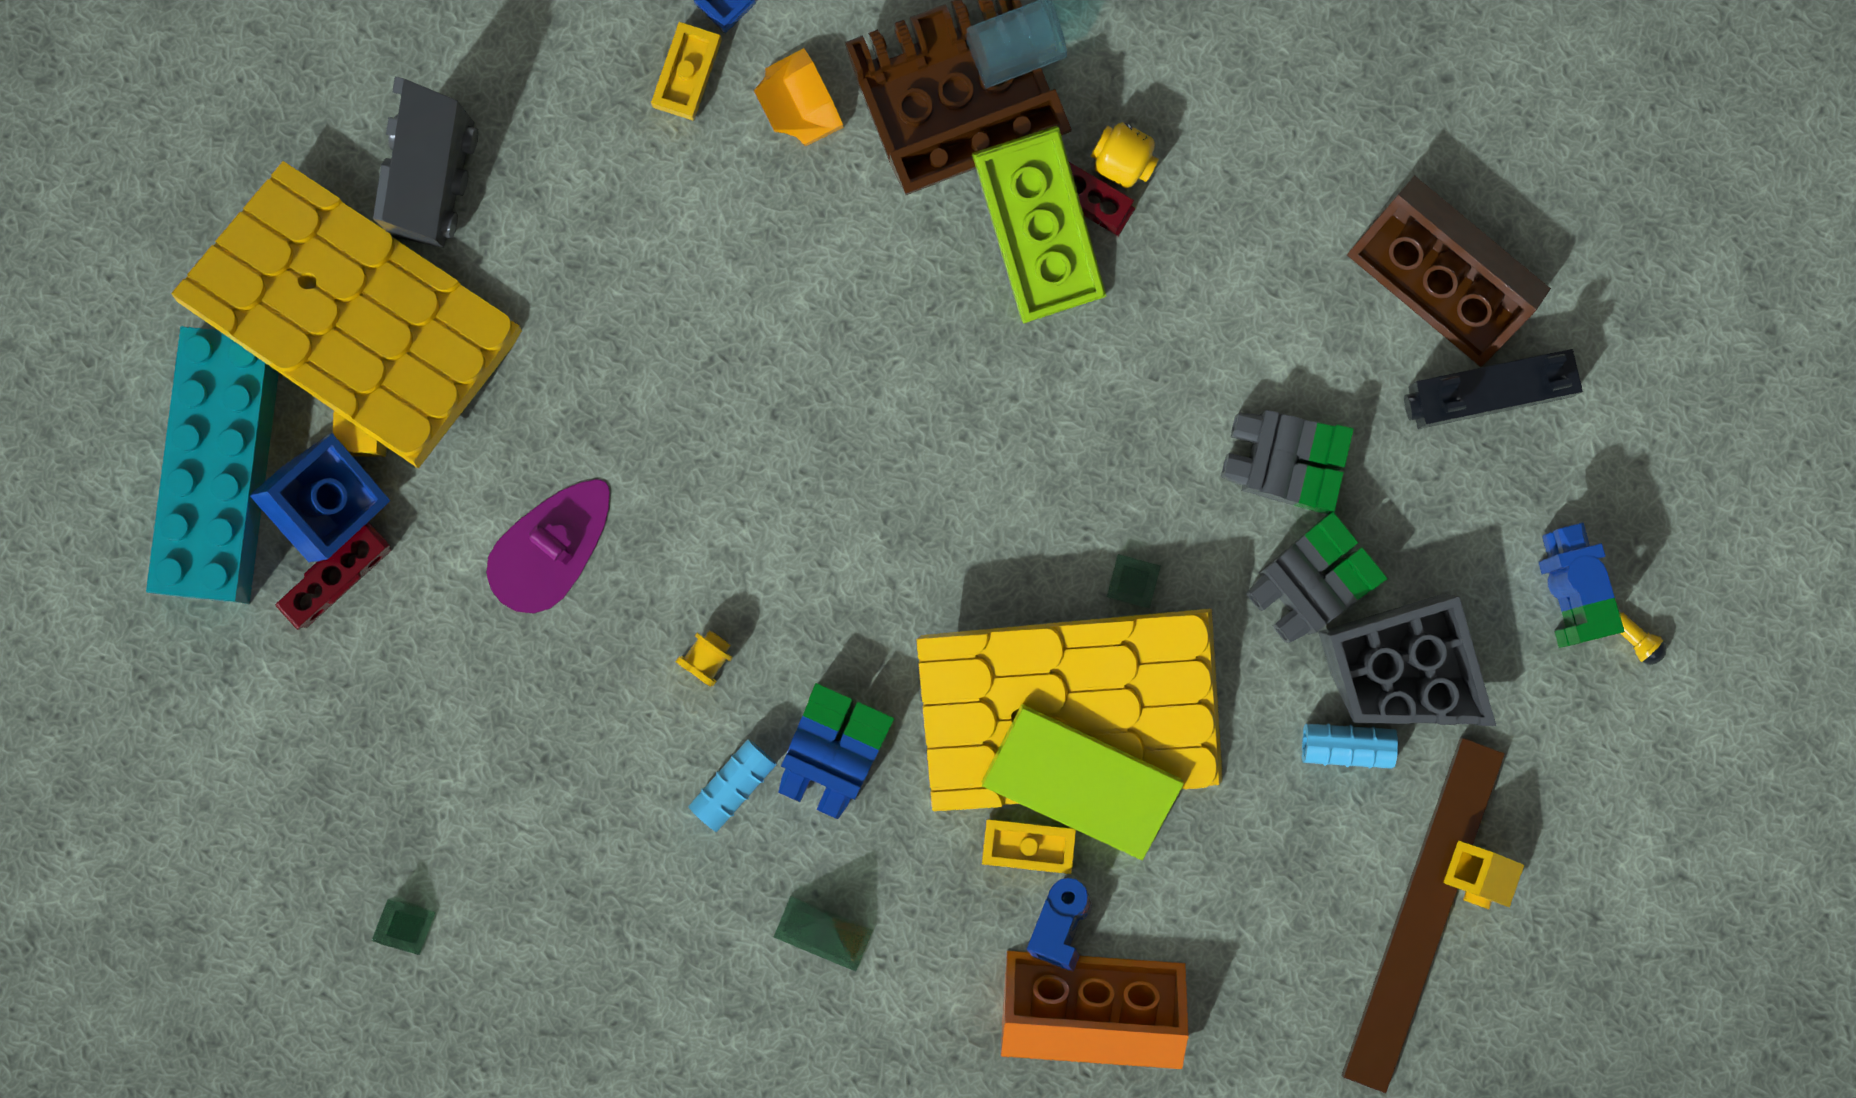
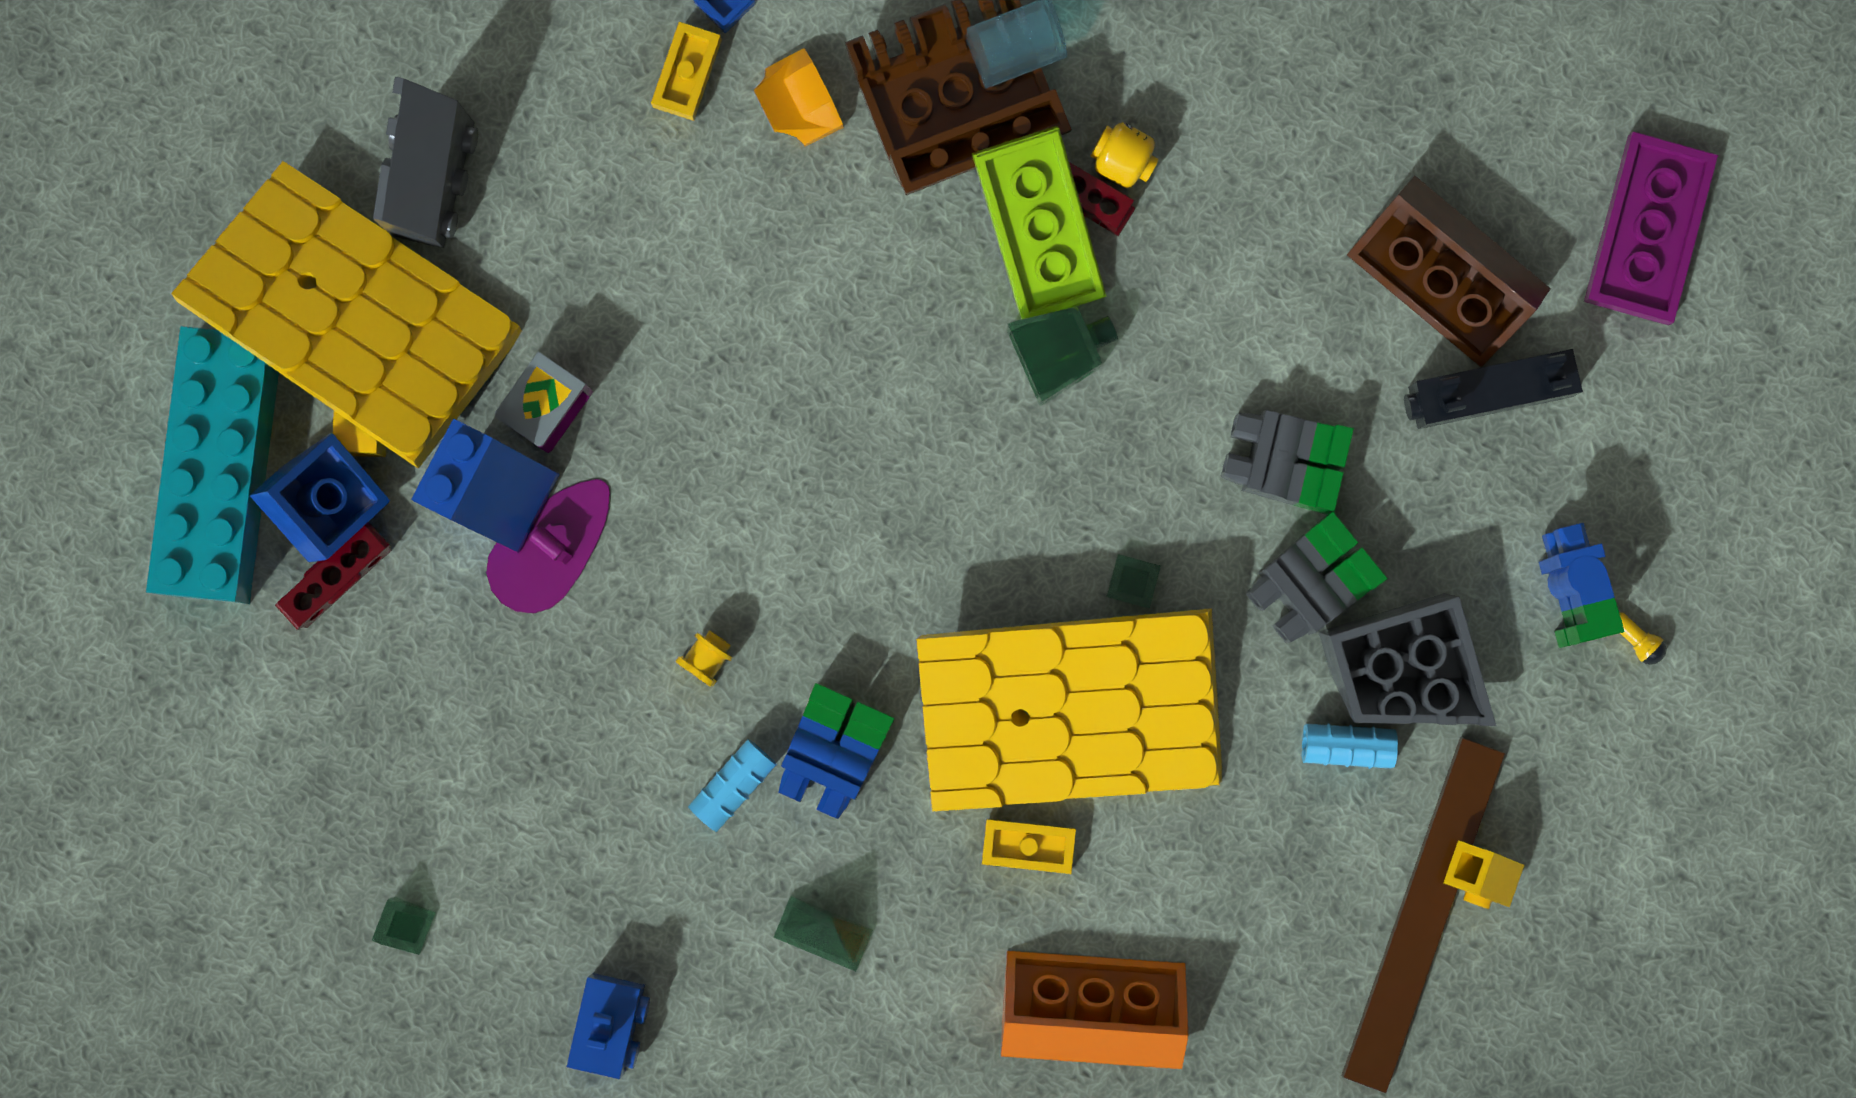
lime tile [982,704,1184,861] -> none
blue leg [1027,878,1092,972] -> none
none -> blue slope [411,418,560,553]
none -> piece [495,351,593,453]
none -> blue brick [566,973,650,1079]
none -> clear green torso [1007,307,1118,406]
none -> magenta plate [1584,132,1718,326]

